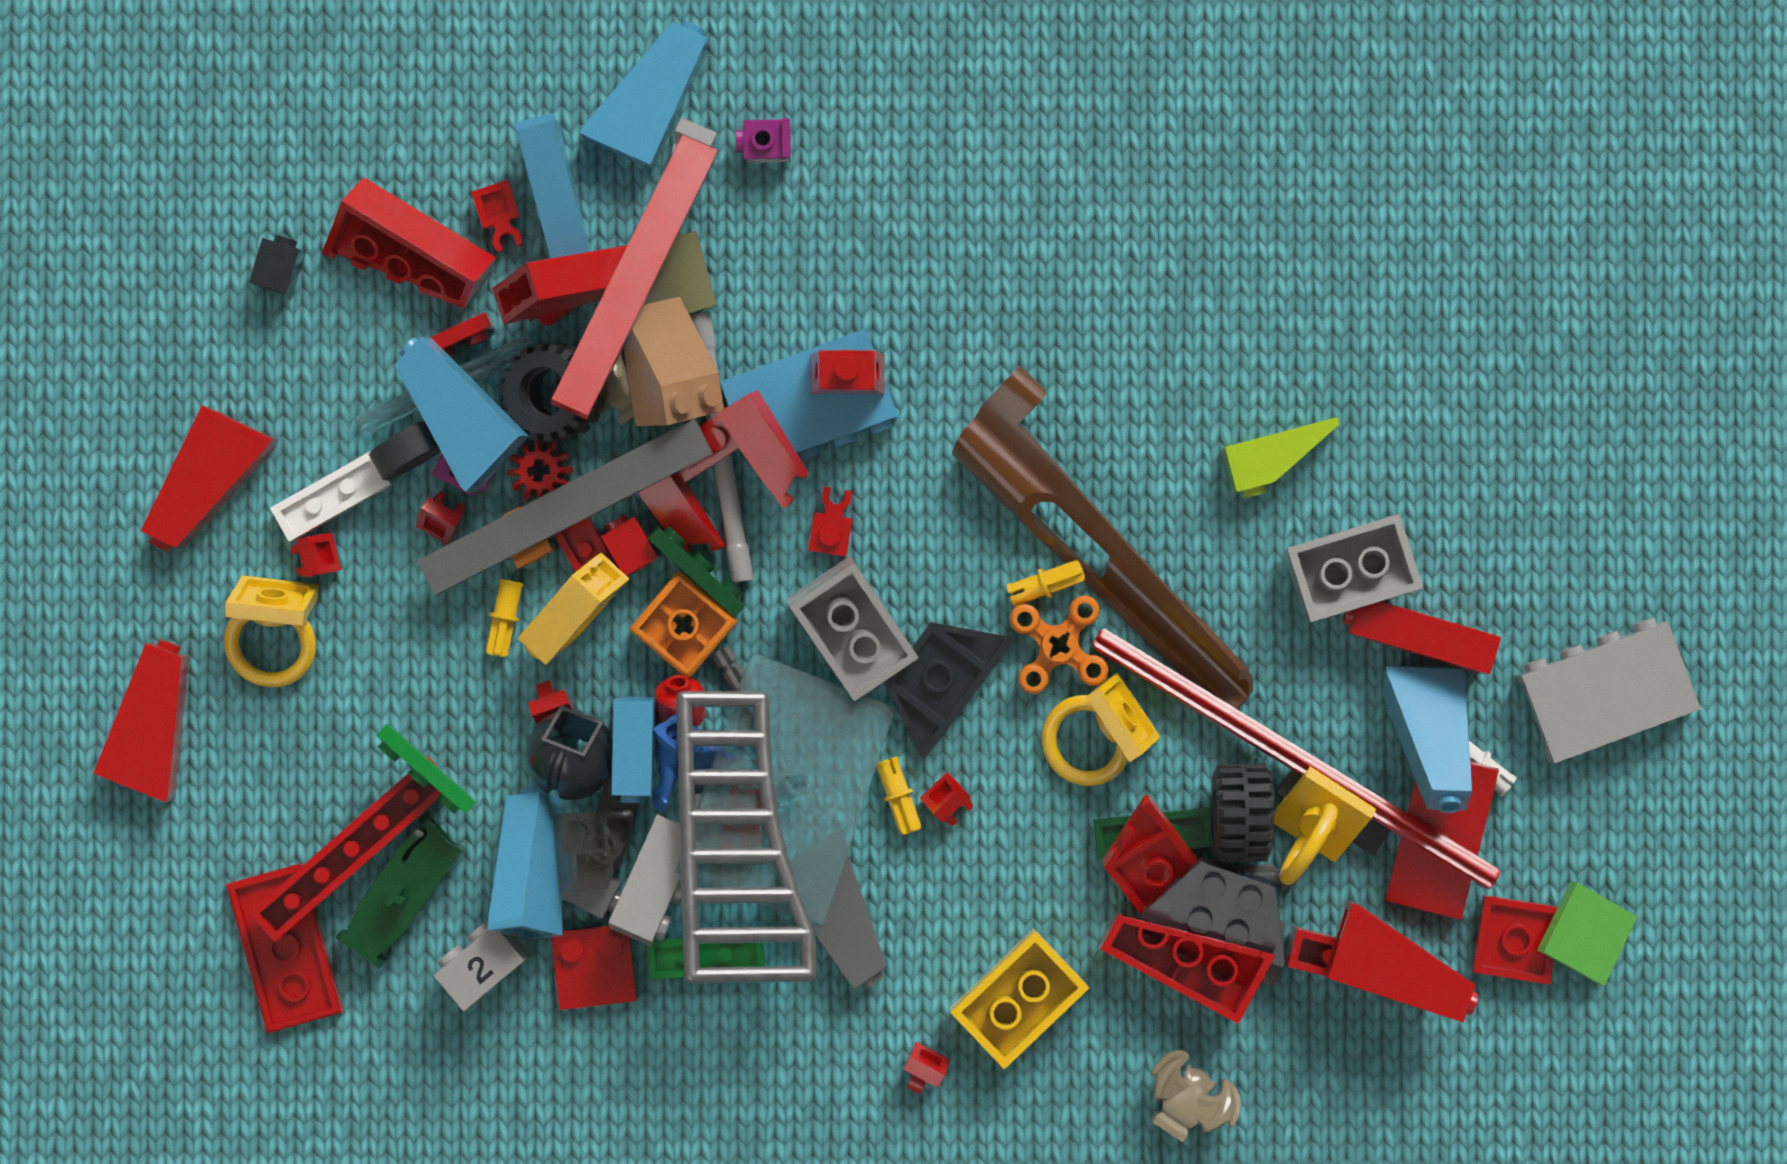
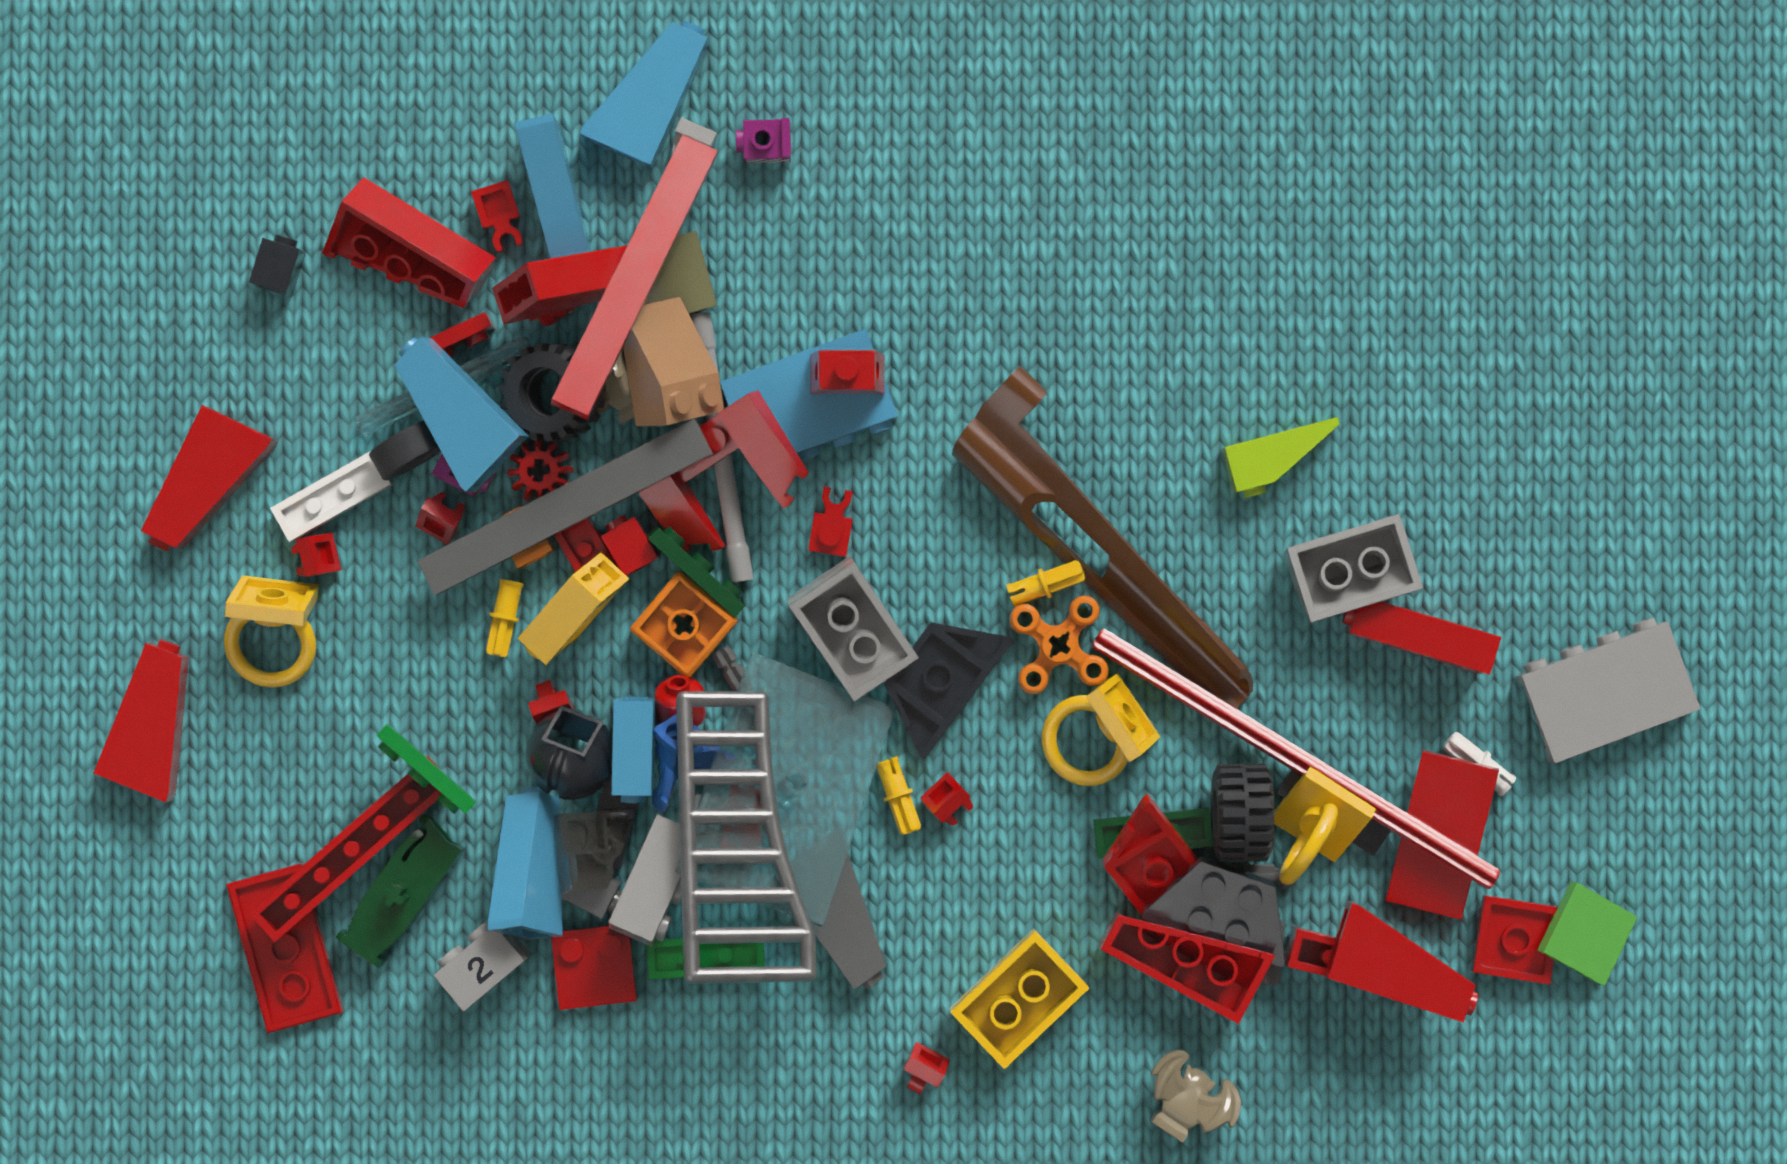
slope [1381,666,1472,813] -> none

